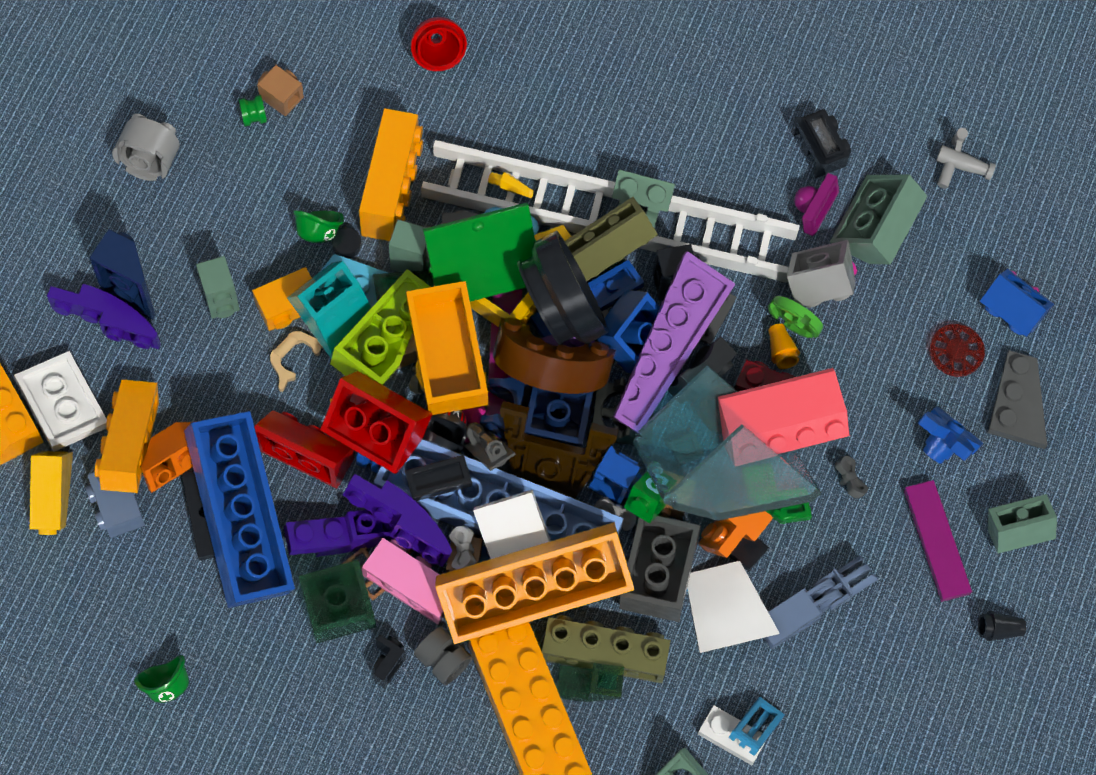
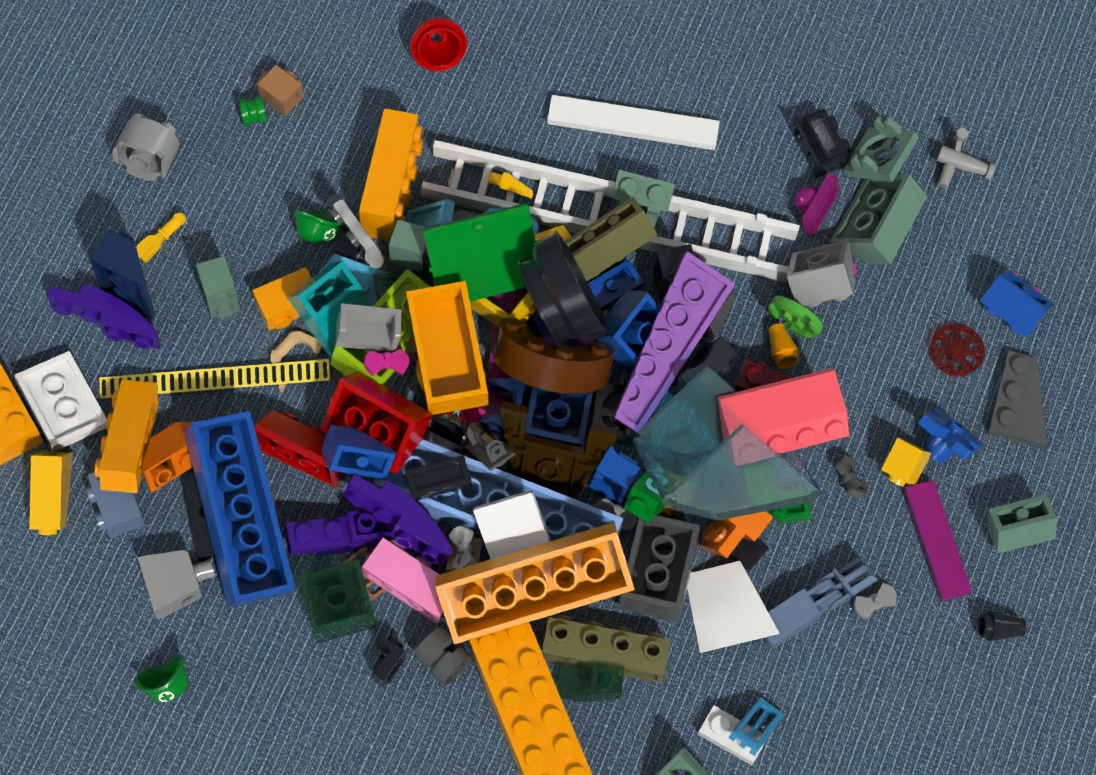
none -> light yellow sticker [99,359,330,399]
none -> yellow piece [136,212,186,263]
none -> light grey torso [137,550,216,620]
none -> blue slope [321,425,396,479]
none -> hinge [328,194,385,269]
none -> light grey panel [335,303,402,352]
none -> dark pink piece [363,349,409,376]
none -> medium azure tile [406,199,455,228]
none -> white tile [547,95,720,150]
none -> sand green piece [843,115,919,182]
none -> light grey piece [853,583,897,620]
none -> yellow brick [881,438,931,487]

